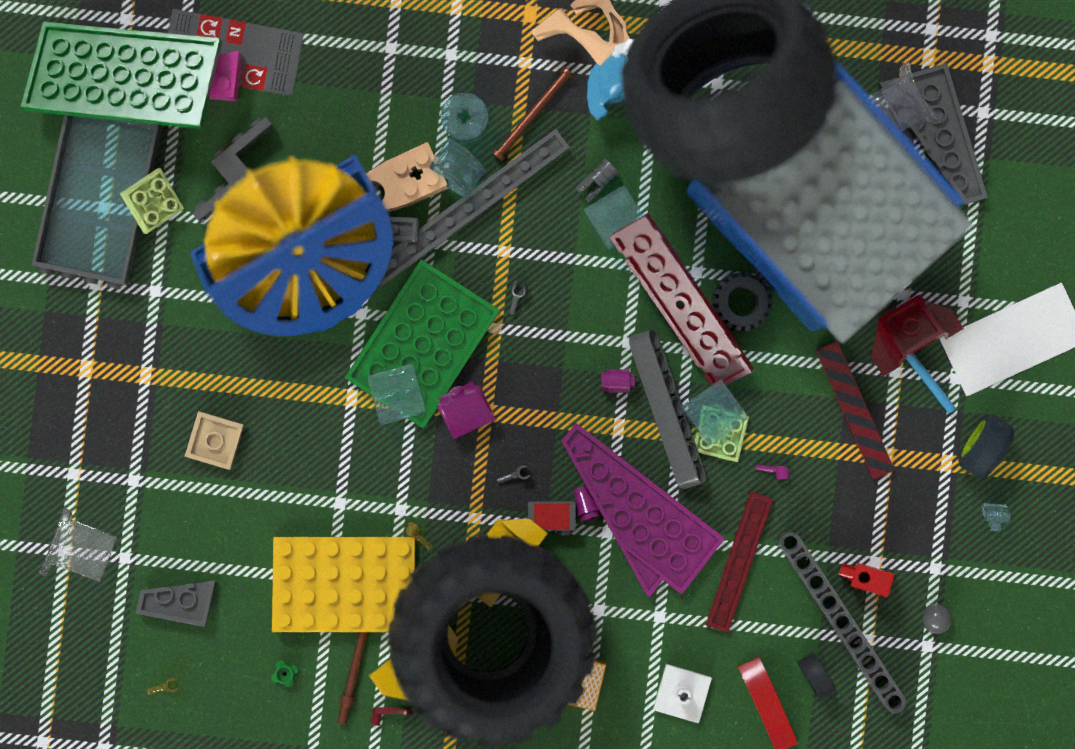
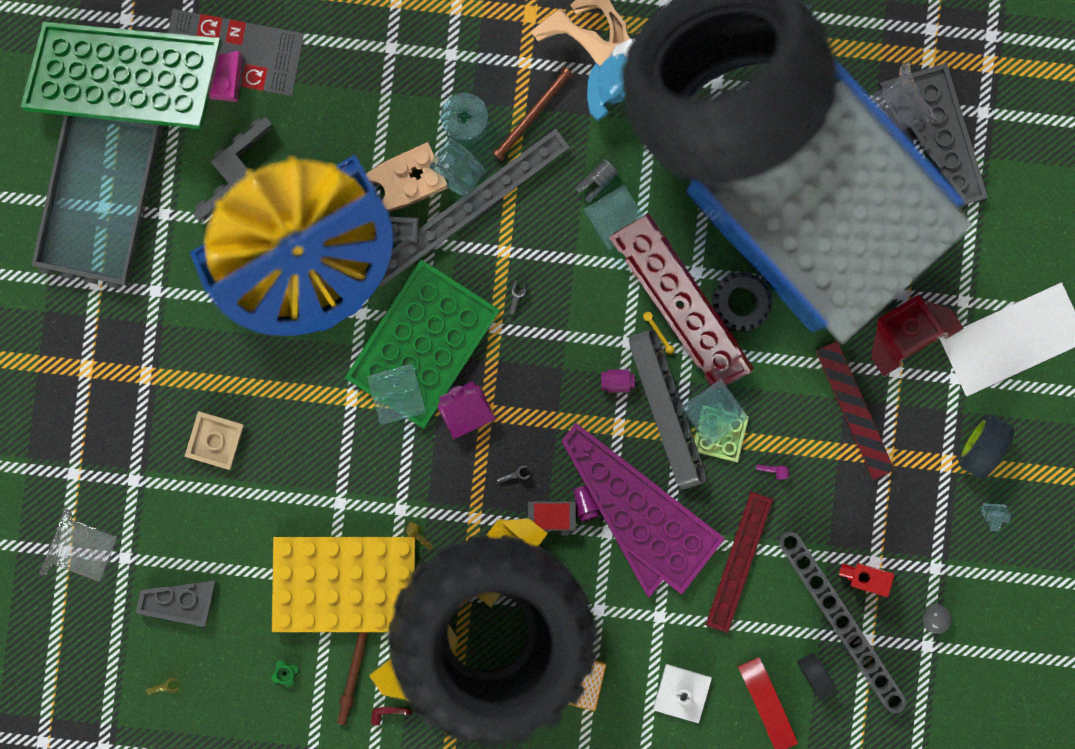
yellowish green tile [120,168,184,234] -> none
dark azure bar [906,354,956,414] -> none
none -> yellow hinge [643,312,675,354]

